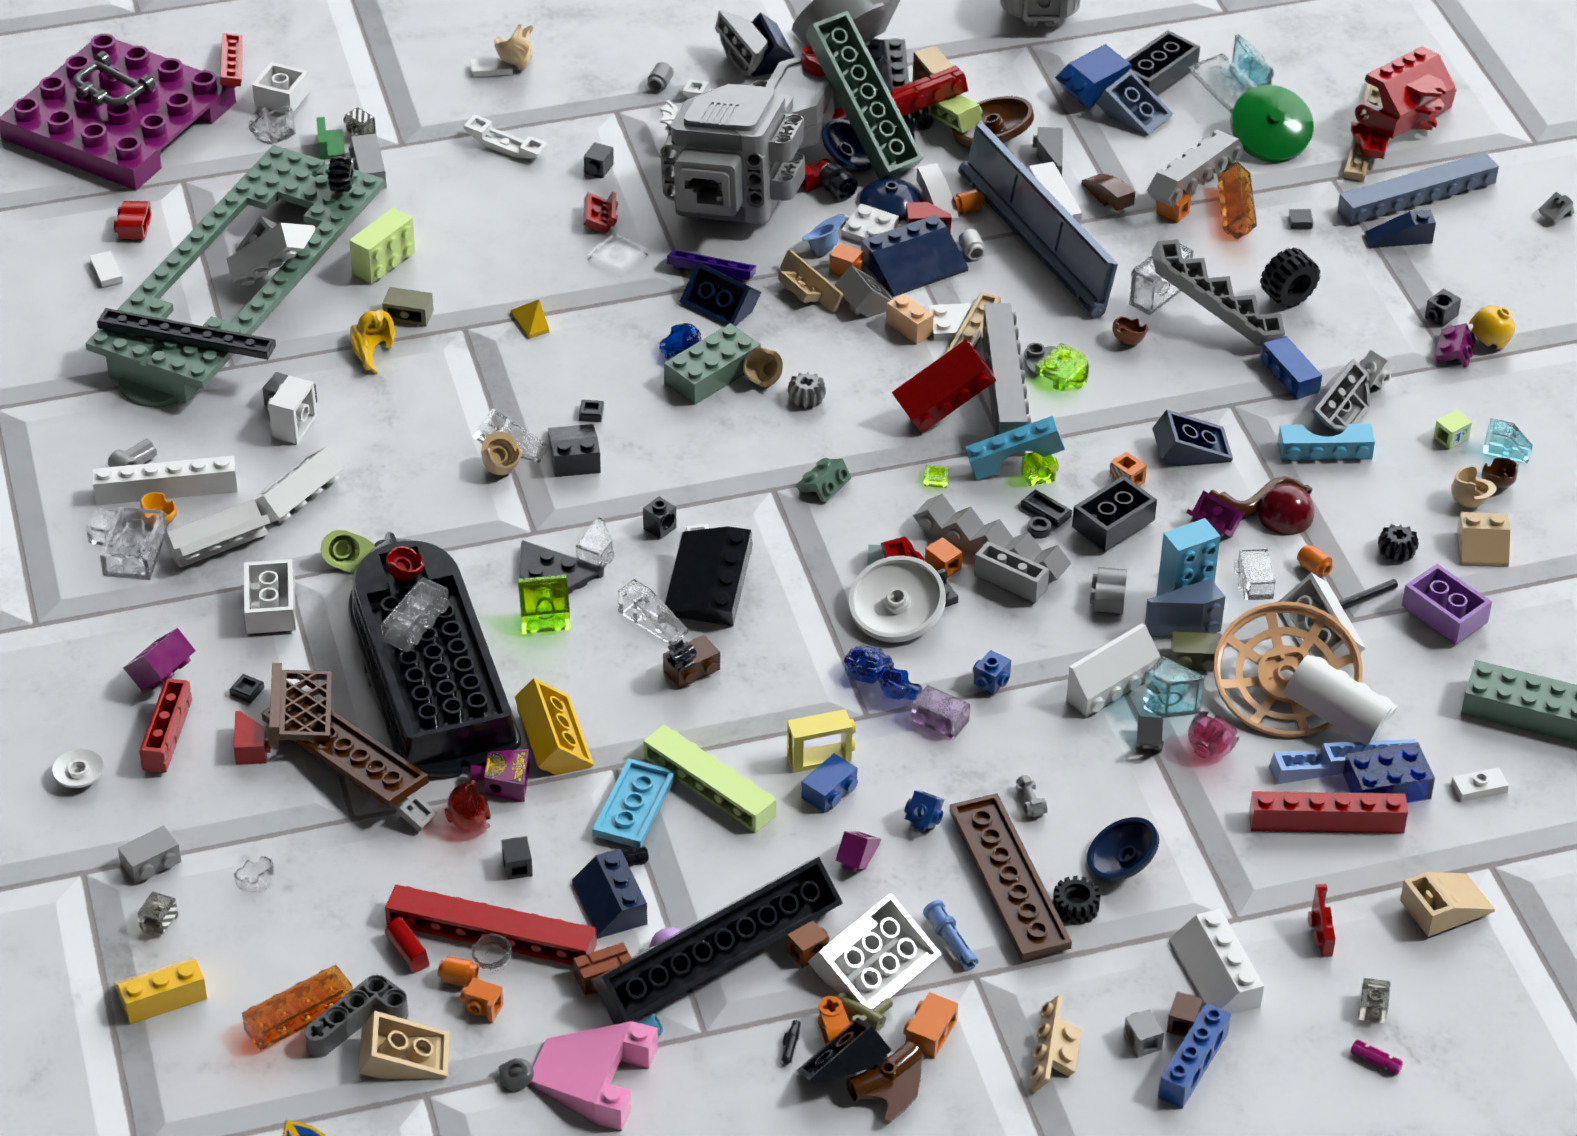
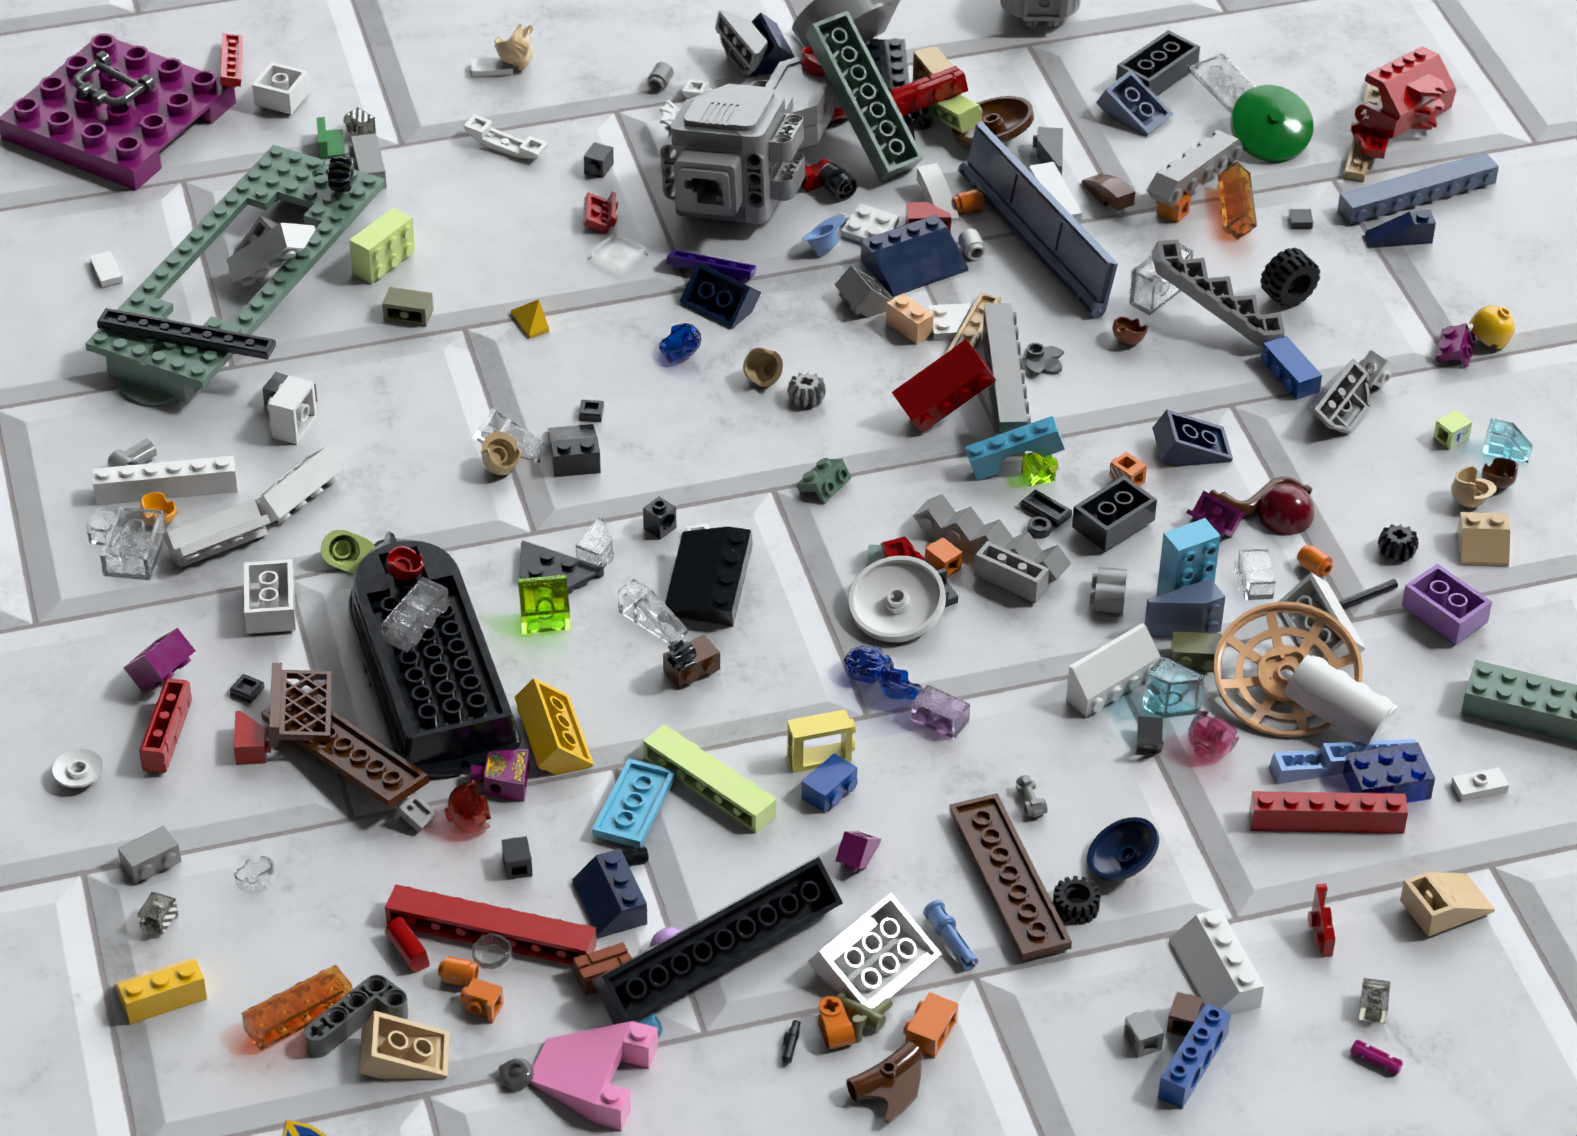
red brick [114,201,152,239] -> none
clear slope [249,104,296,144] -> none
yellow hair [350,310,395,374] -> none
sand green brick [664,323,761,405] -> none
tan bracket [777,250,843,312] -> none
dark orange brick [787,920,829,968] -> none
black slope [796,1017,892,1084] -> none
dark blue dish [822,119,872,171] -> none
orange brick [829,243,864,276] -> none
dark blue dish [859,178,923,221] -> none
blue brick [904,790,945,831] -> none
clear neon green tile [924,465,949,488] -> none
blue brick [973,650,1011,694] -> none
tan bracket [1030,995,1082,1092] -> none
clear neon green slope [1035,343,1089,391] -> none
blue slope [1055,44,1132,110] -> none
clear light blue slope [1231,35,1274,90] -> none
medium azure arch [1277,424,1375,461] -> none
black brick [1425,289,1461,327] -> none
light grey bracket [1539,192,1575,224] -> none

